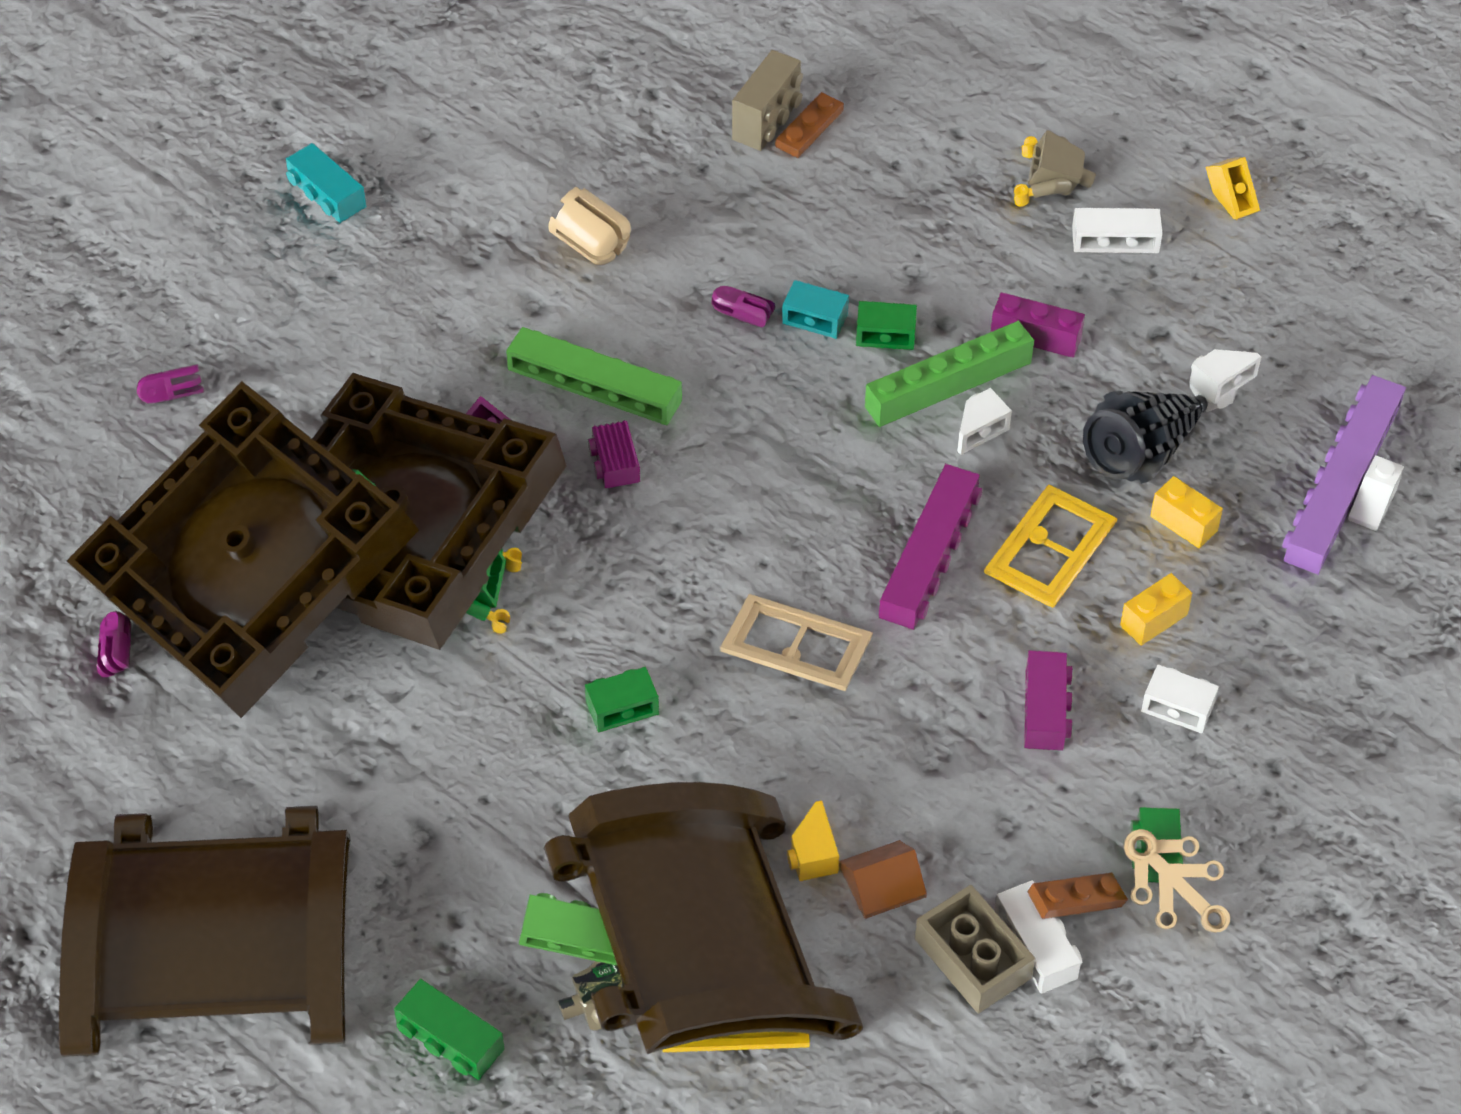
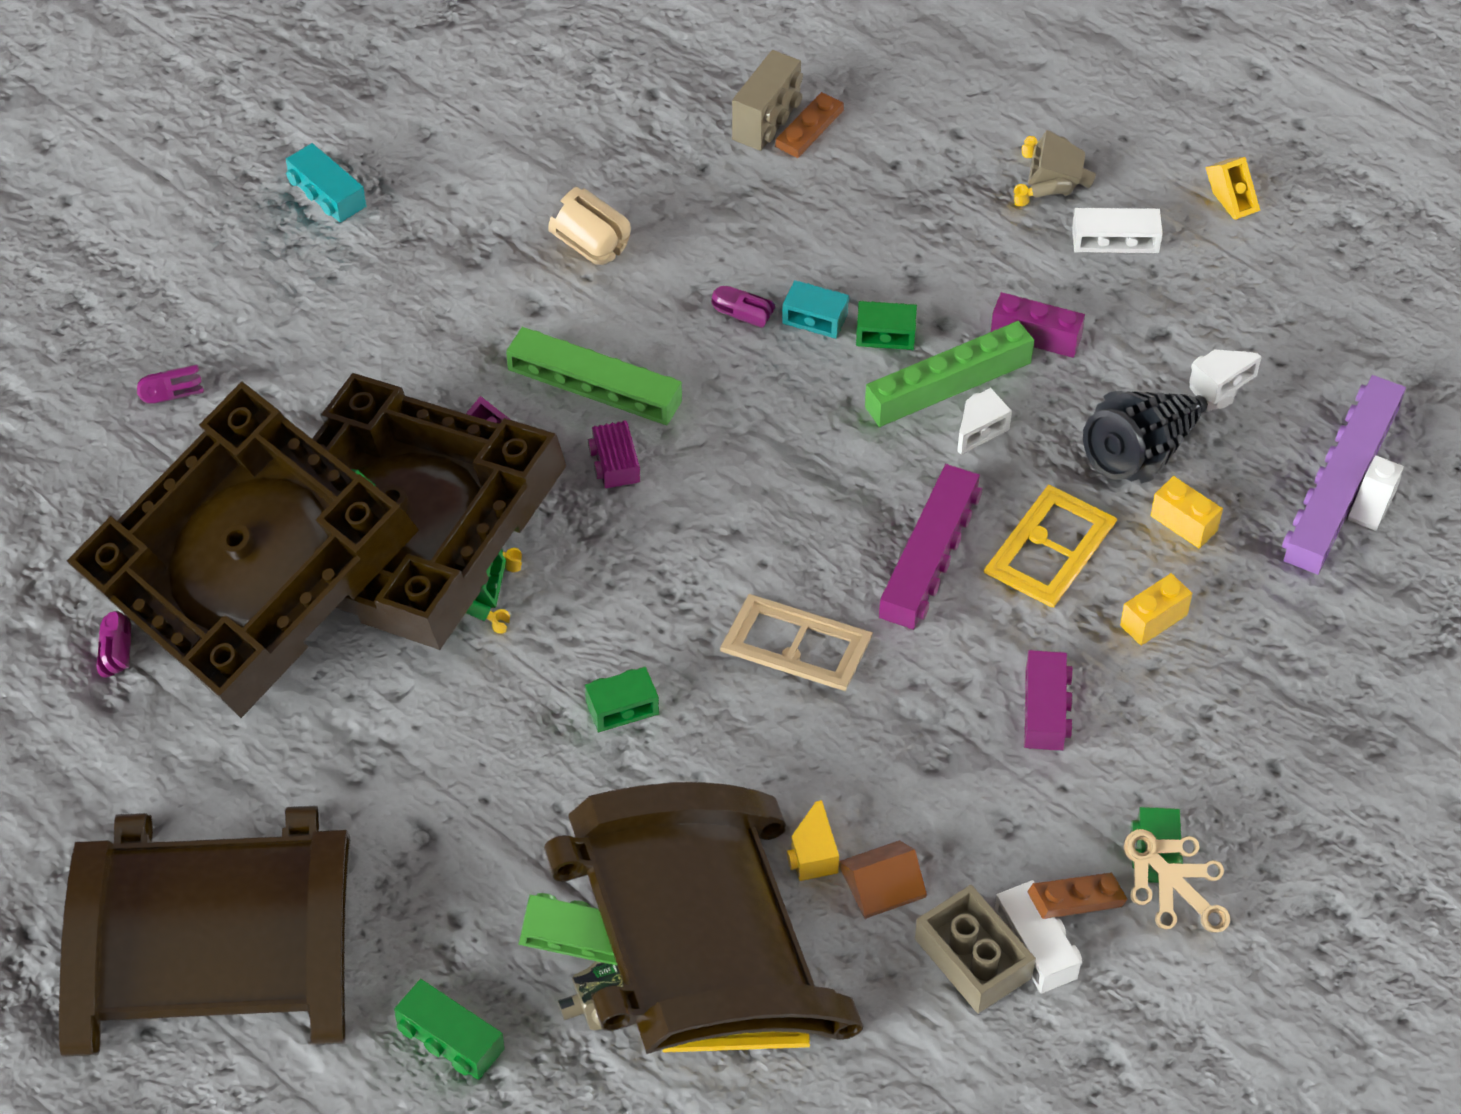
white brick [1141,664,1219,733] -> none

